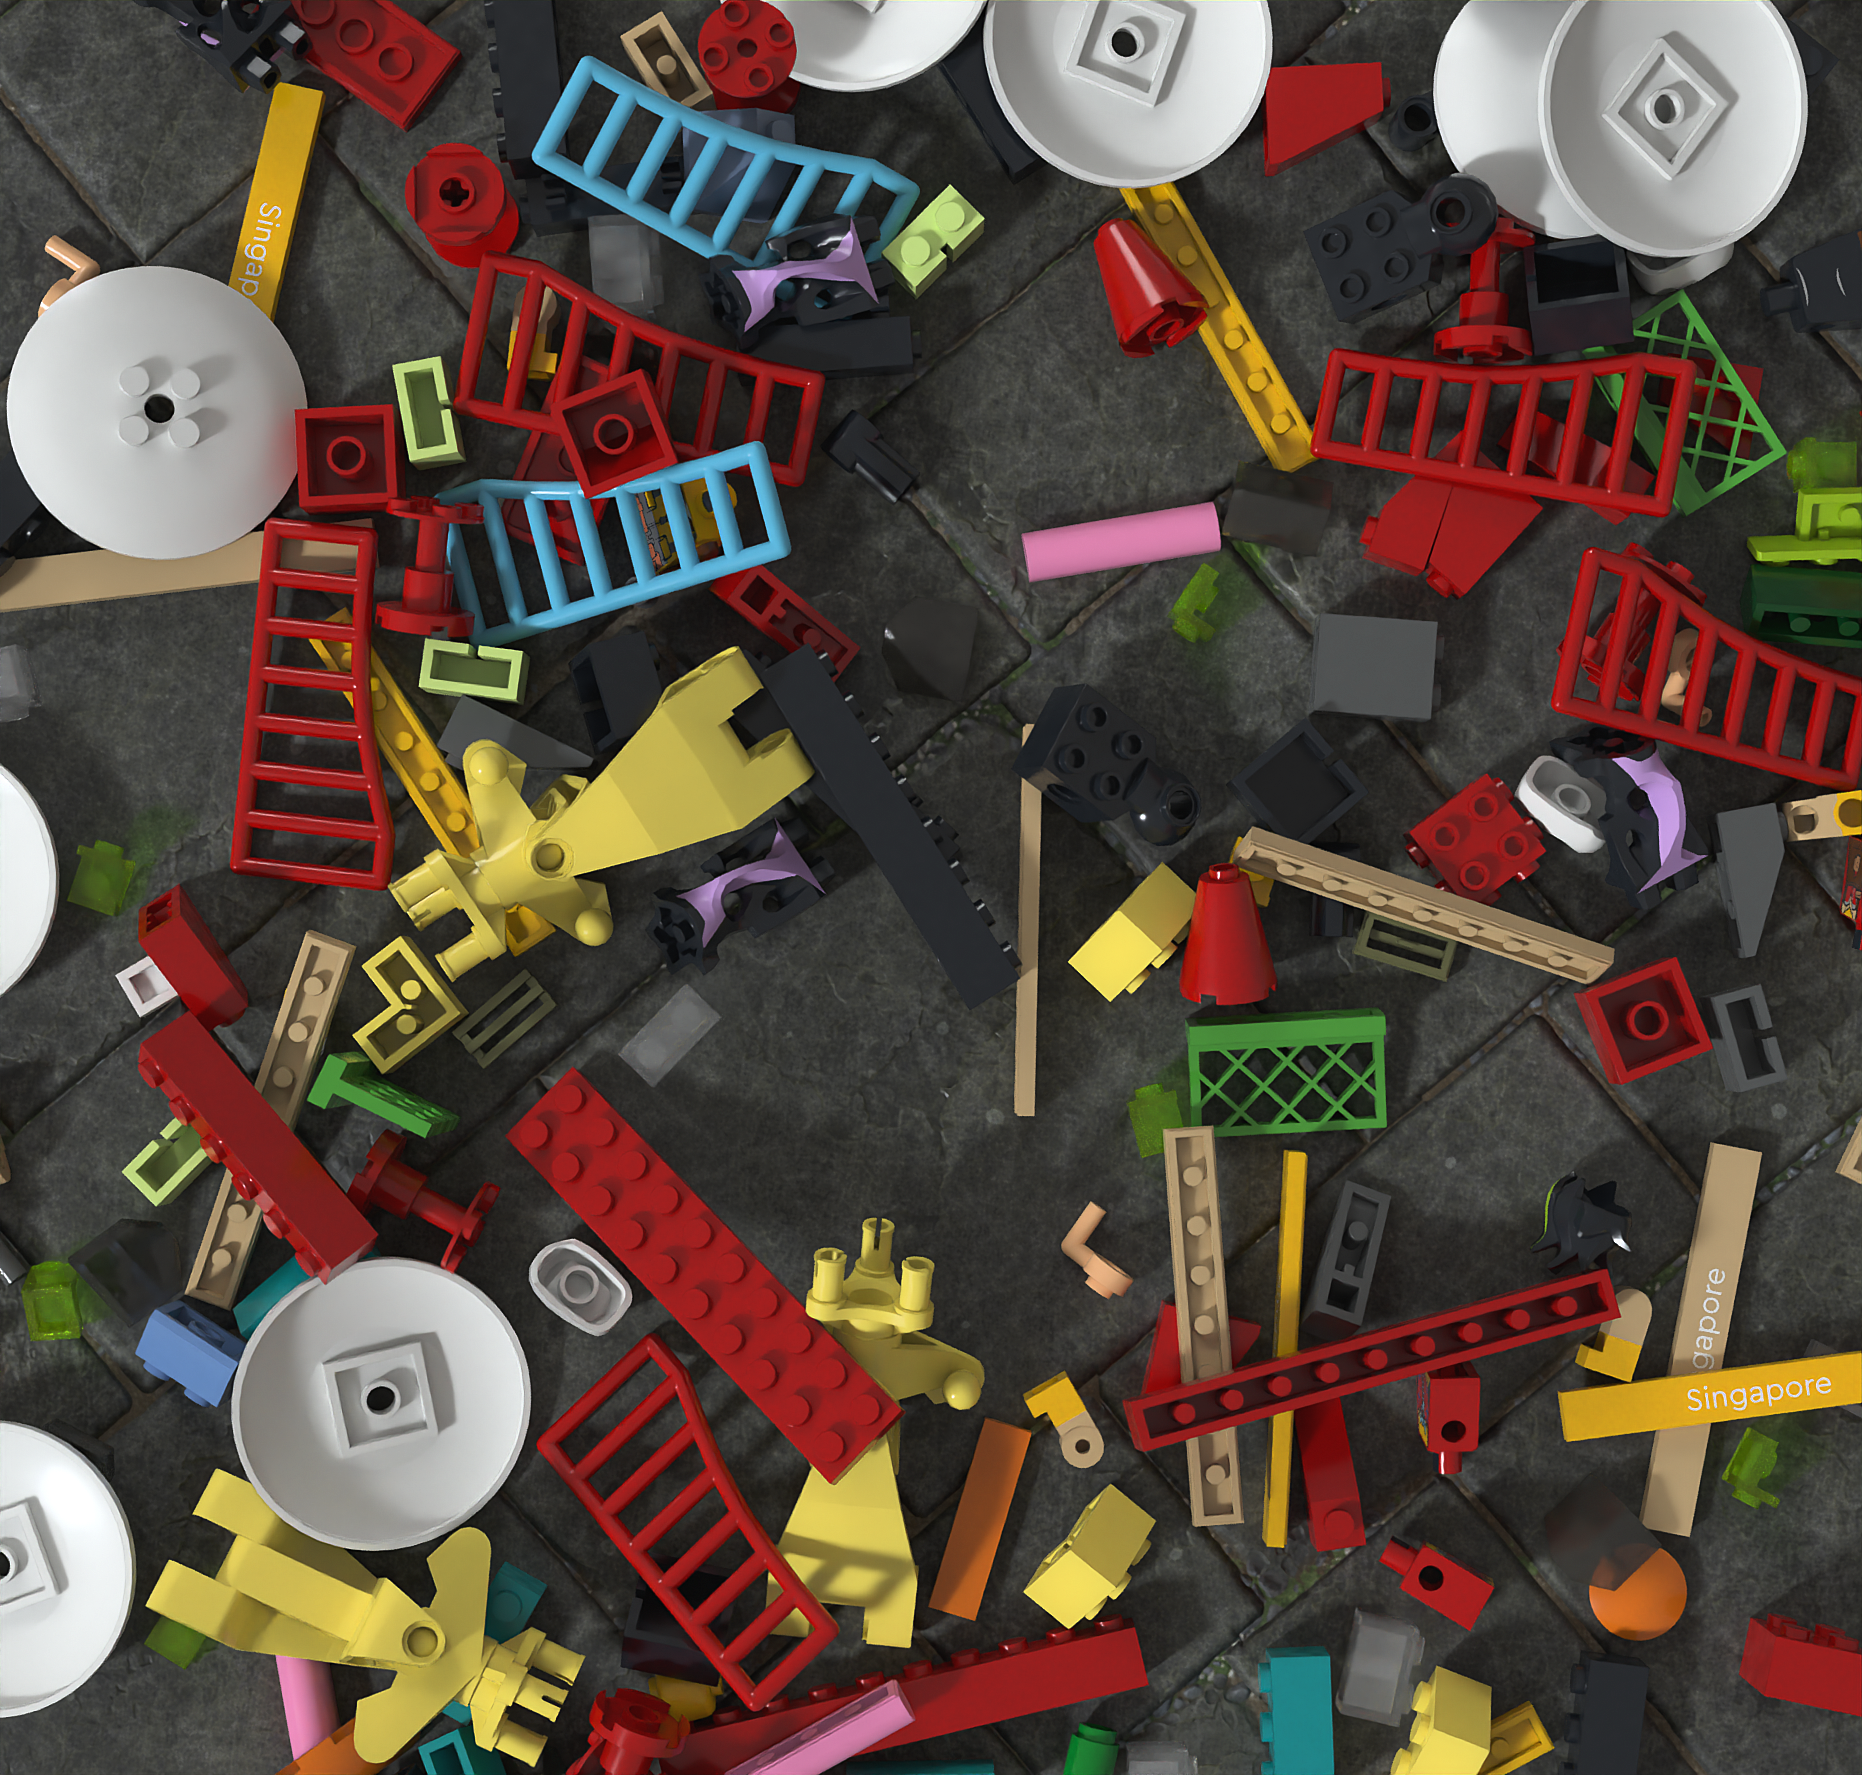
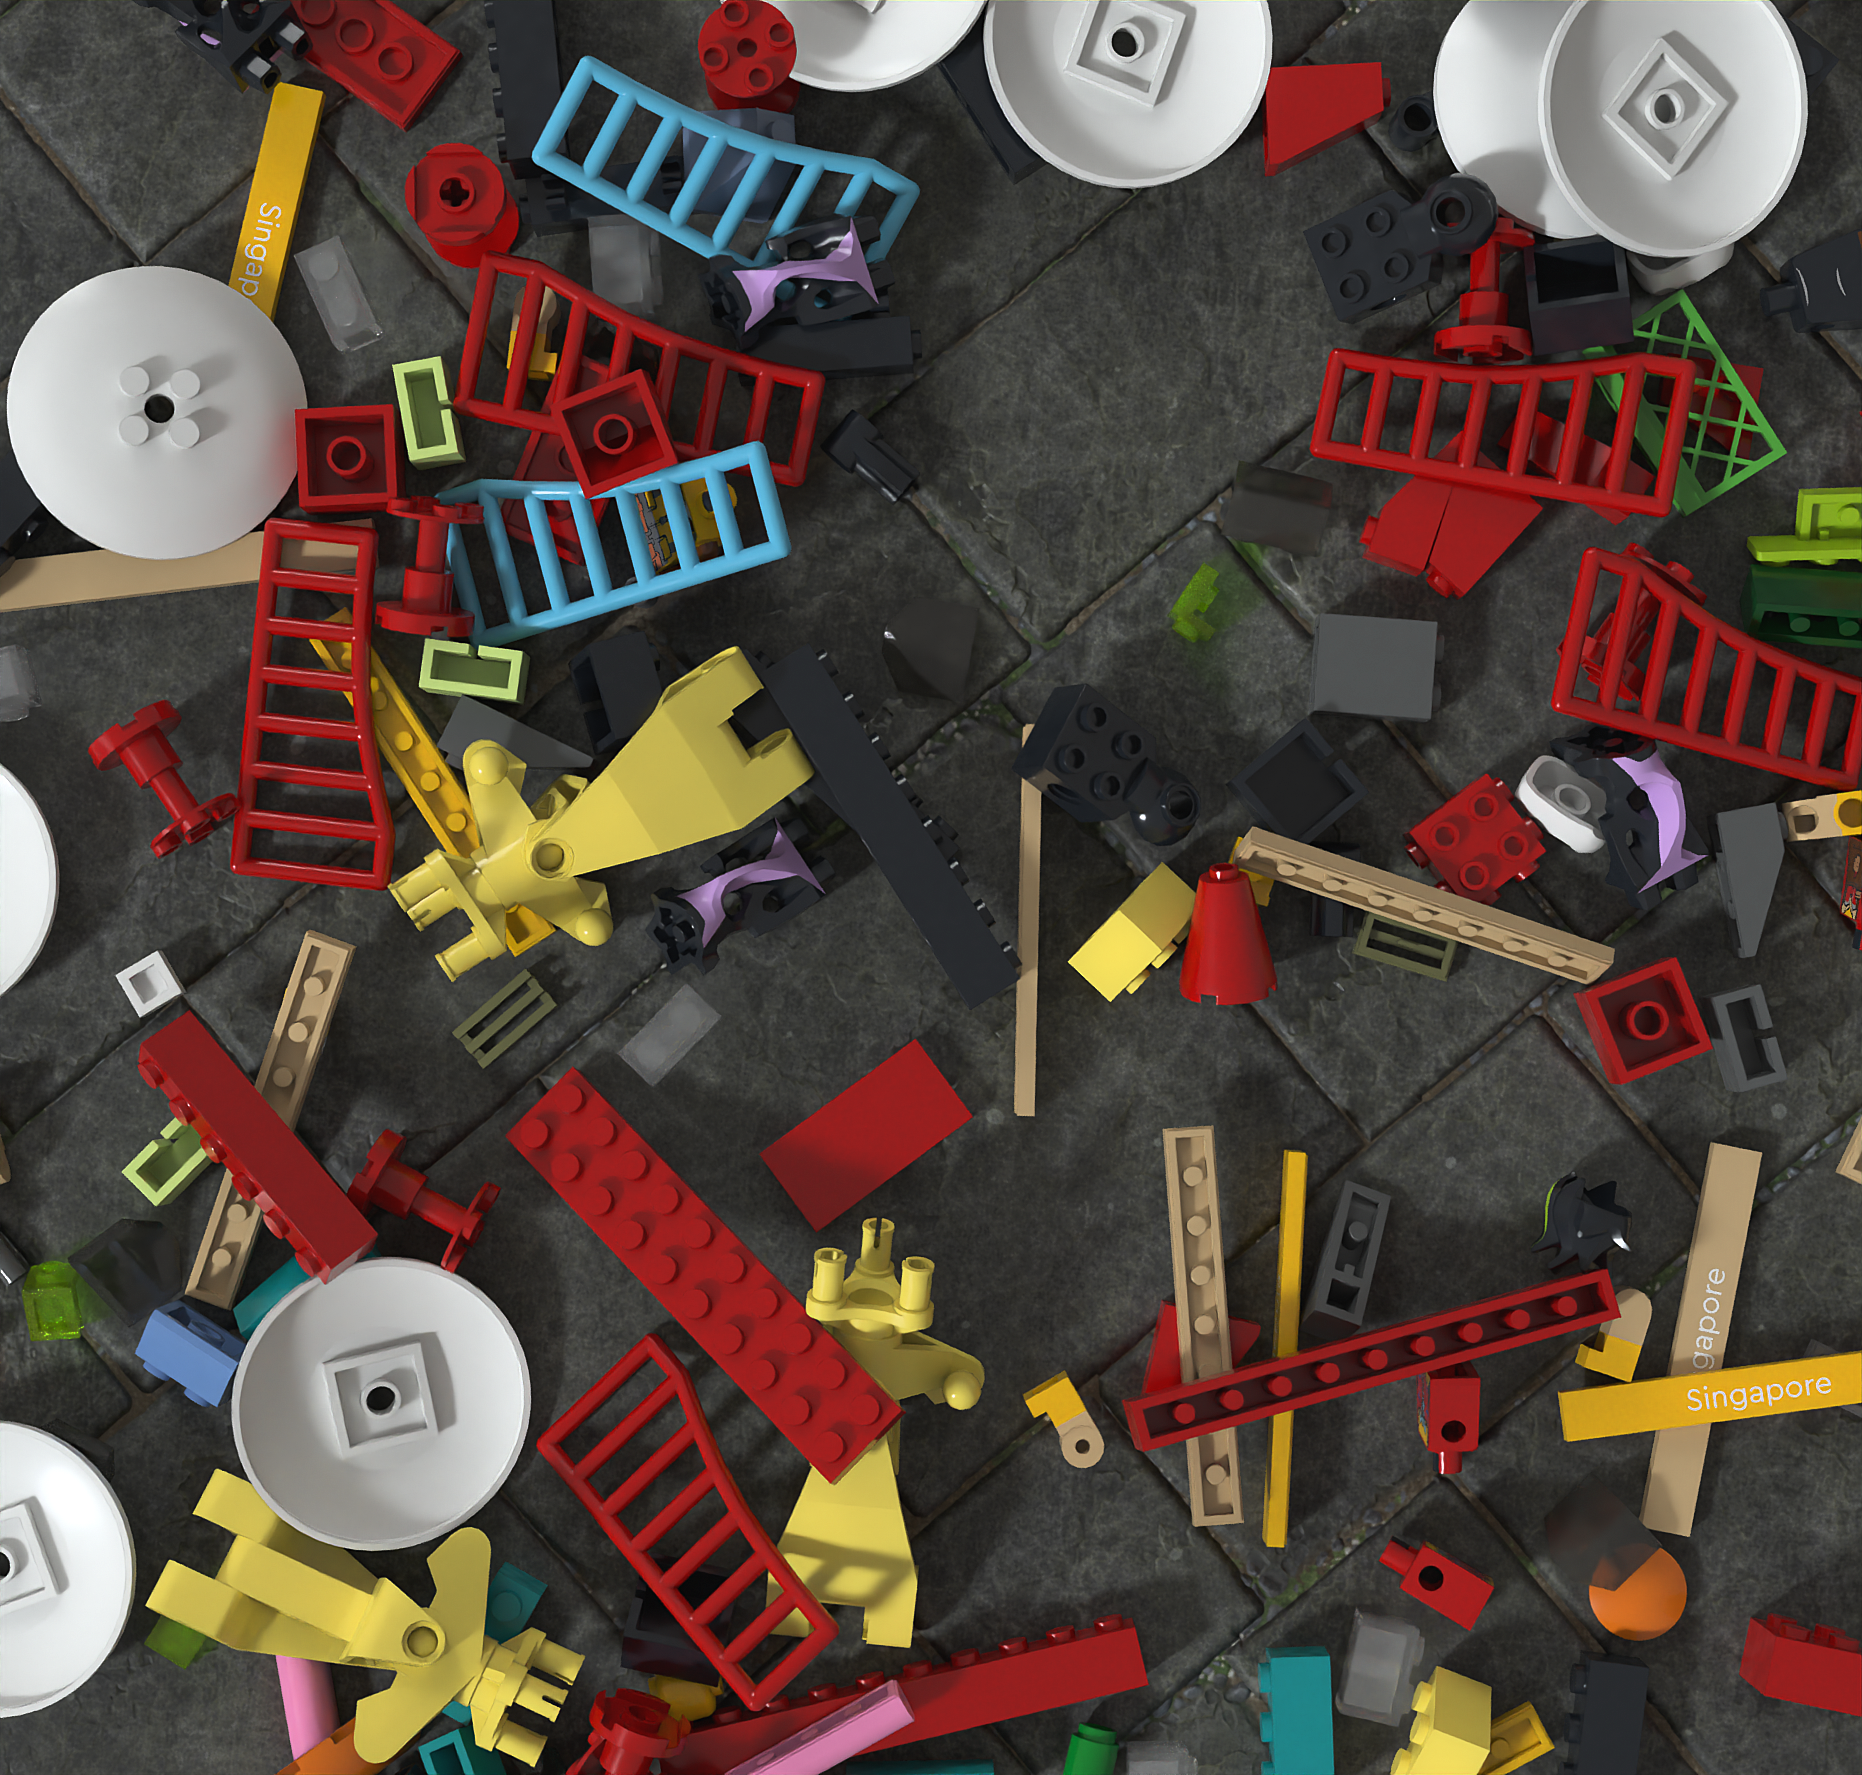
light nougat plate [38,235,100,318] -> none
clear neon green bracket [67,839,136,916] -> none
red slope [138,884,248,1032] -> none
bright green fence [307,1051,462,1138] -> none
light yellow brick [352,936,469,1074] -> none
white piece [529,1239,633,1336] -> none
tan brick [620,11,717,133] -> none
red slope [708,565,860,682] -> none
yellowish green piece [881,185,985,299] -> none
orange tile [928,1417,1032,1621] -> none
bright pink brick [1021,502,1221,583] -> none
light yellow brick [1023,1484,1156,1629] -> none
light nougat plate [1061,1201,1134,1299] -> none
red cone [1093,218,1210,358] -> none
yellow tile [1119,182,1320,480] -> none
clear neon green bracket [1125,1082,1183,1158] -> none
bright green fence [1185,1007,1387,1137] -> none
red slope [1293,1397,1366,1552] -> none
light nougat plate [1661,628,1712,727] -> none
clear neon green bracket [1721,1427,1781,1509] -> none
clear neon green bracket [1786,437,1857,493] -> none
none -> red piece [88,700,242,859]
none -> clear brick [293,236,387,355]
none -> red tile [759,1038,973,1232]

